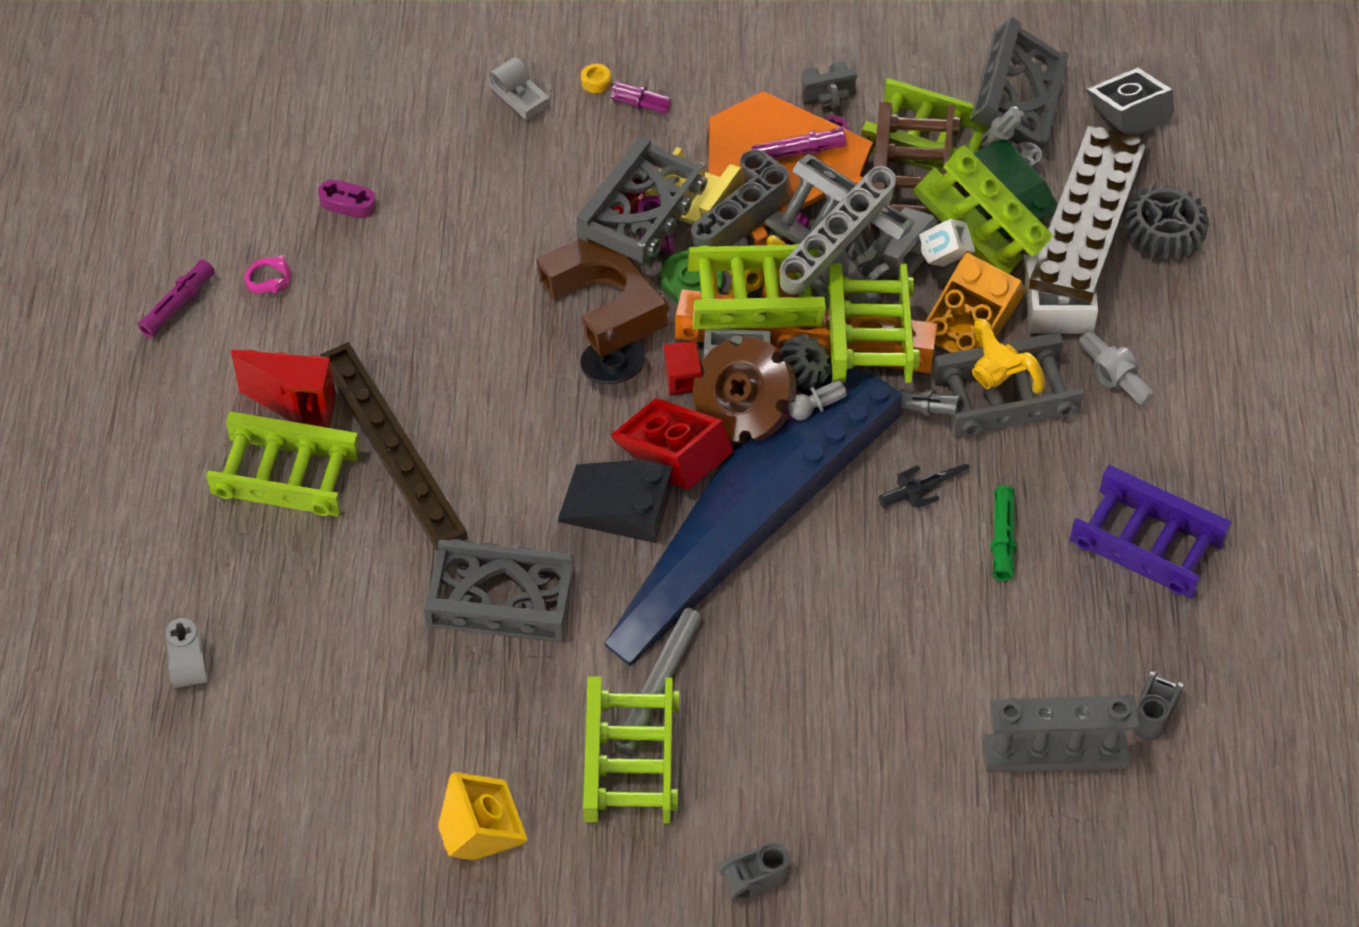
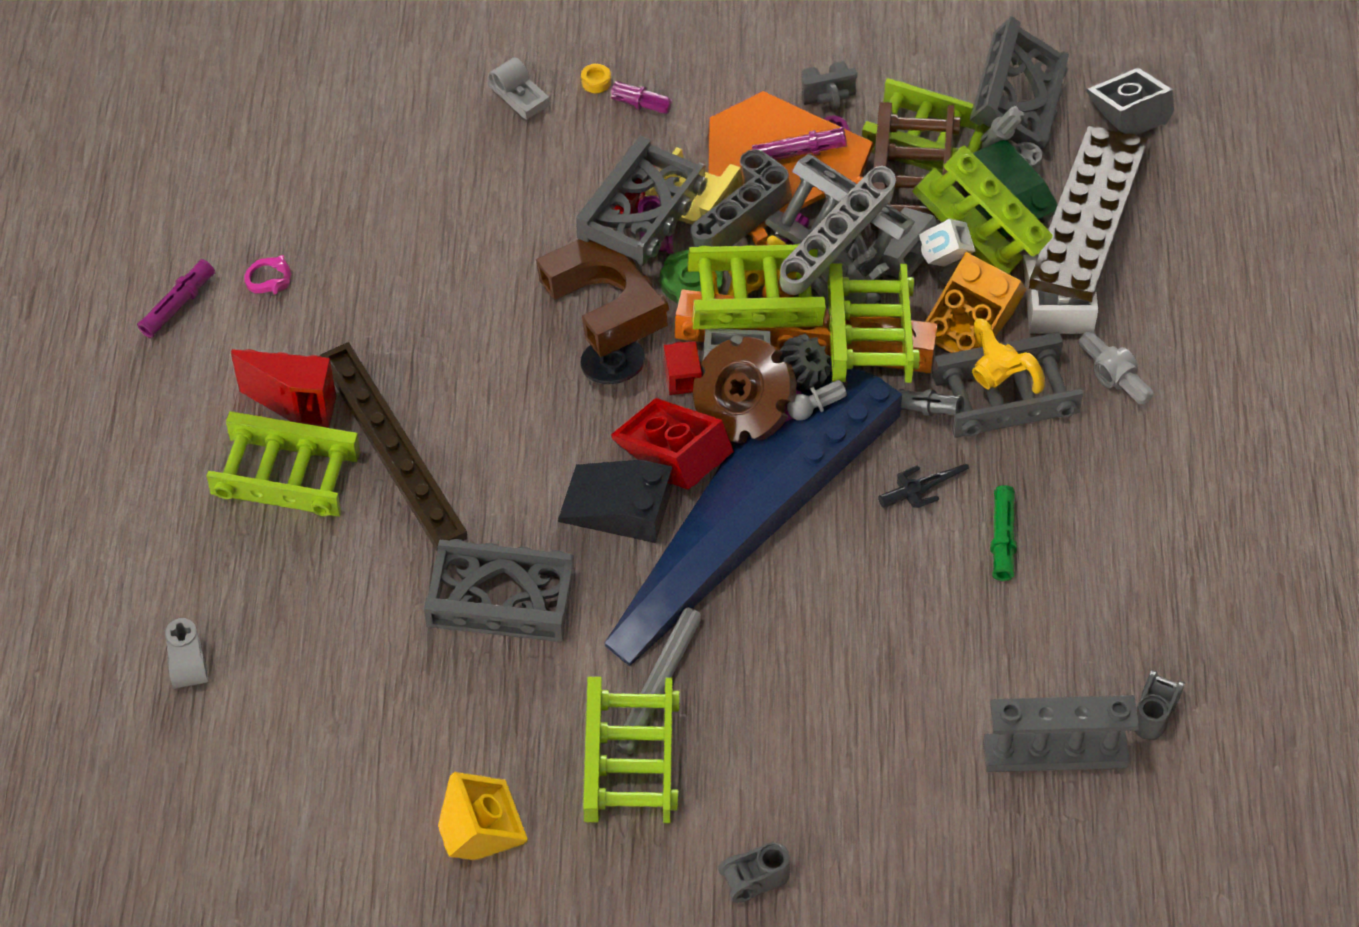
magenta beam [318,179,376,218] -> none
dark purple fence [1069,464,1232,599] -> none
dark grey gear [1123,183,1209,262] -> none

